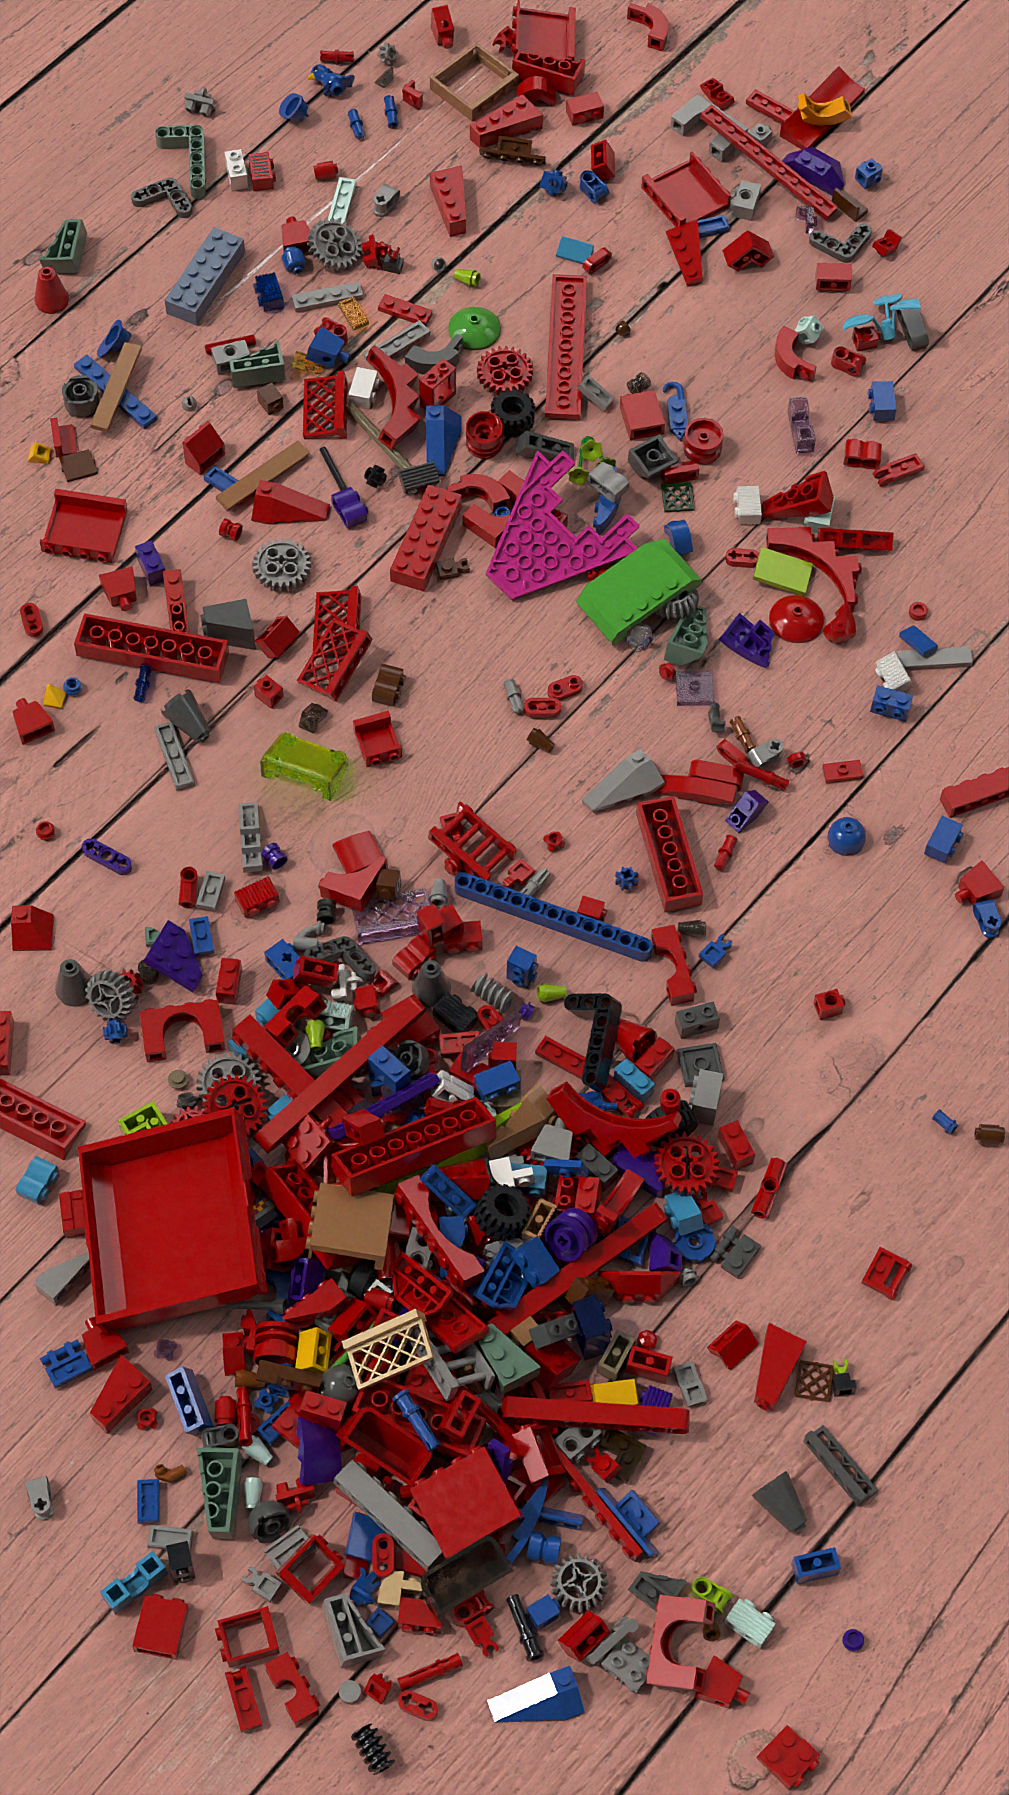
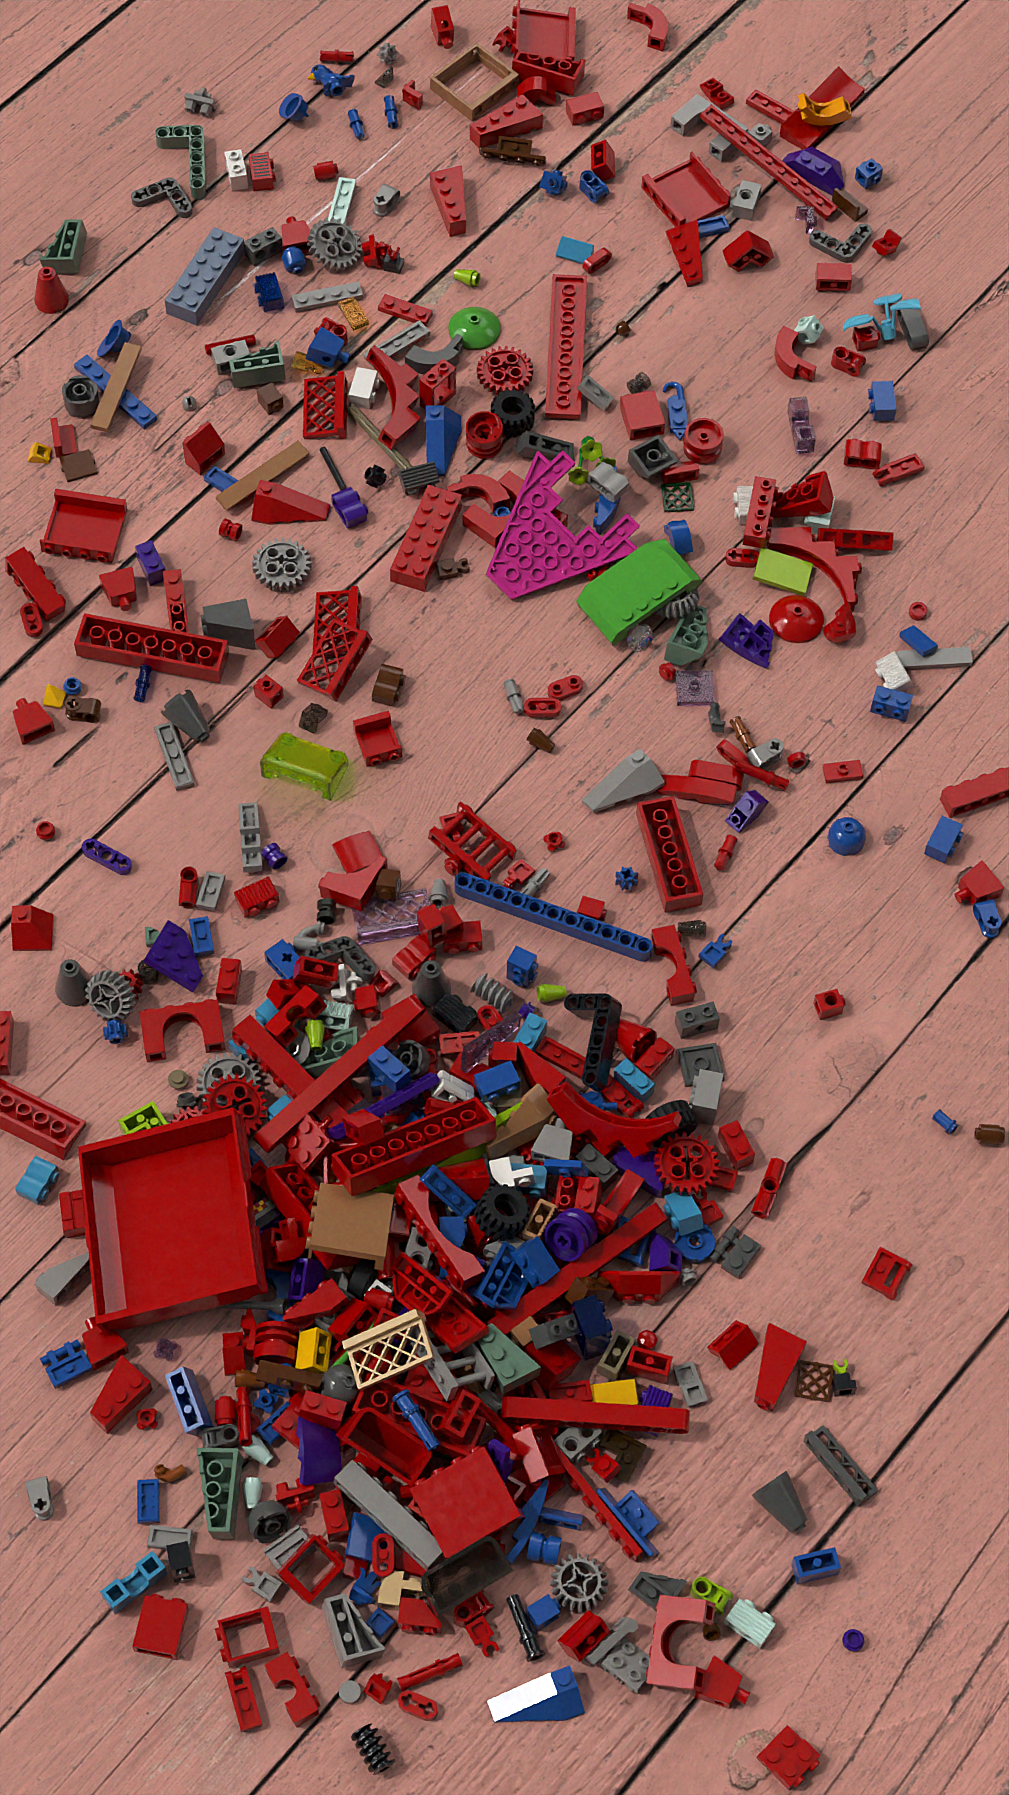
light grey hinge [431,257,446,272] -> none
red brick [660,1089,681,1114] -> none
none -> red wedge [5,547,66,622]
none -> reddish brown piece [64,697,102,723]
none -> dark grey brick [244,227,283,266]
none -> red brick [319,1489,349,1542]
none -> dark azure brick [514,1013,547,1053]
none -> red slope [517,1041,566,1095]
none -> red brick [742,476,779,549]

